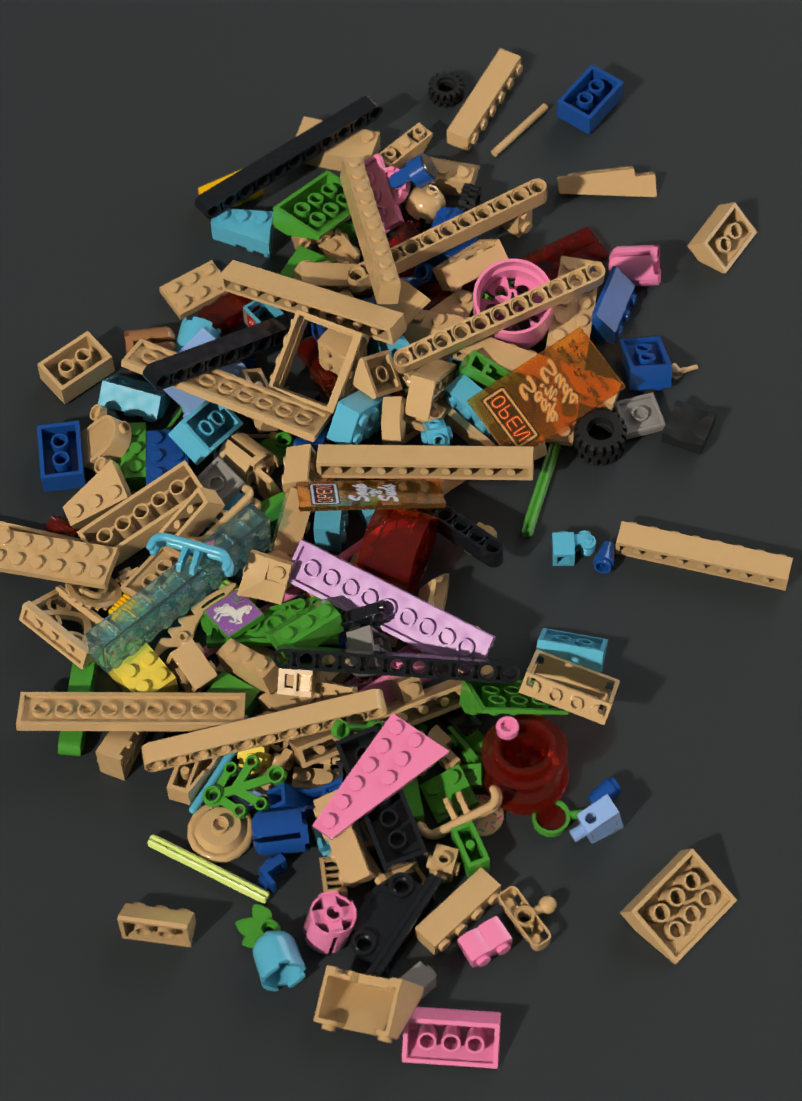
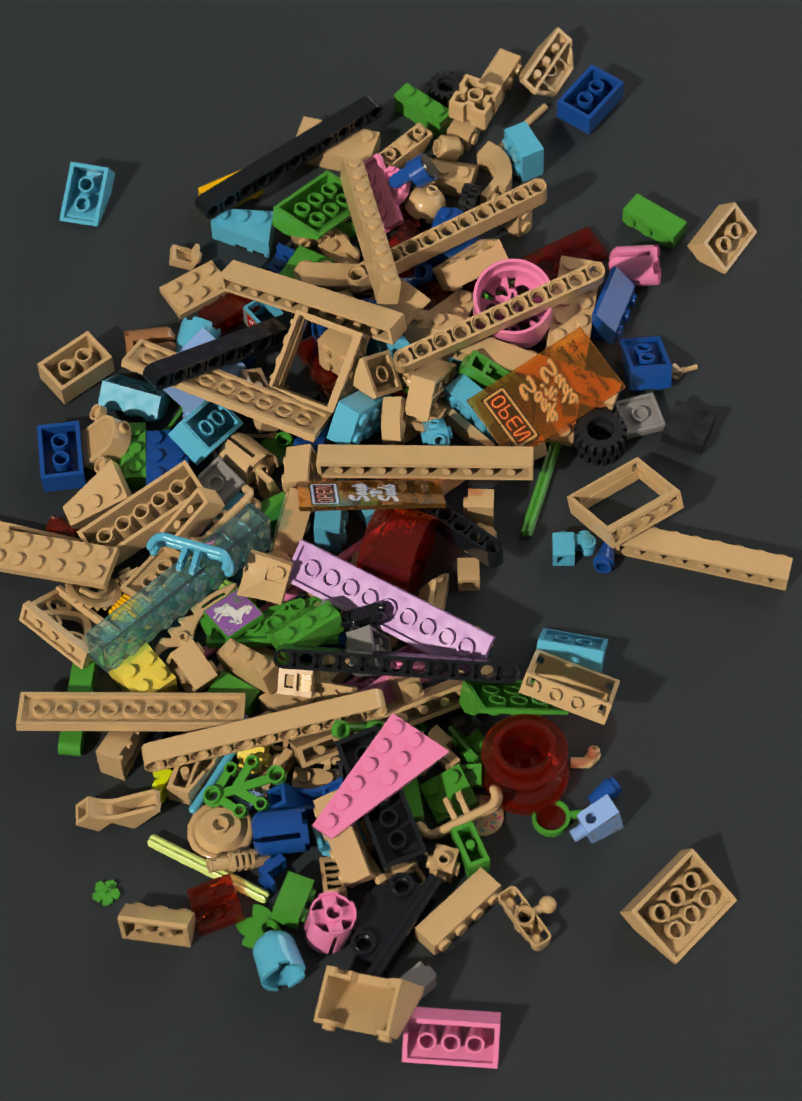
bright pink brick [457,916,512,968] -> none
bright pink tile [496,716,519,740] -> none
tan wedge [557,166,657,197] -> none
none -> medium azure slope [59,162,115,227]
none -> tan arch [76,789,161,831]
none -> bright green plant [92,880,121,906]
none -> neon yellow bracket [152,768,173,803]
none -> tan bracket [169,243,202,271]
none -> clear red slope [186,873,245,936]
none -> tan hinge [206,848,271,873]
none -> blue bracket [266,243,295,274]
none -> bright green brick [271,871,316,929]
none -> bright green brick [394,83,453,137]
none -> tan head [433,135,464,161]
none -> tan brick [449,74,502,130]
none -> tan brick [457,556,480,592]
none -> tan brick [463,489,494,527]
none -> tan arch [477,141,512,205]
none -> medium azure brick [502,121,544,183]
none -> tan wedge [519,27,573,97]
none -> tan window [567,457,684,549]
none -> tan arm [571,745,601,769]
none -> bright green brick [622,194,687,250]

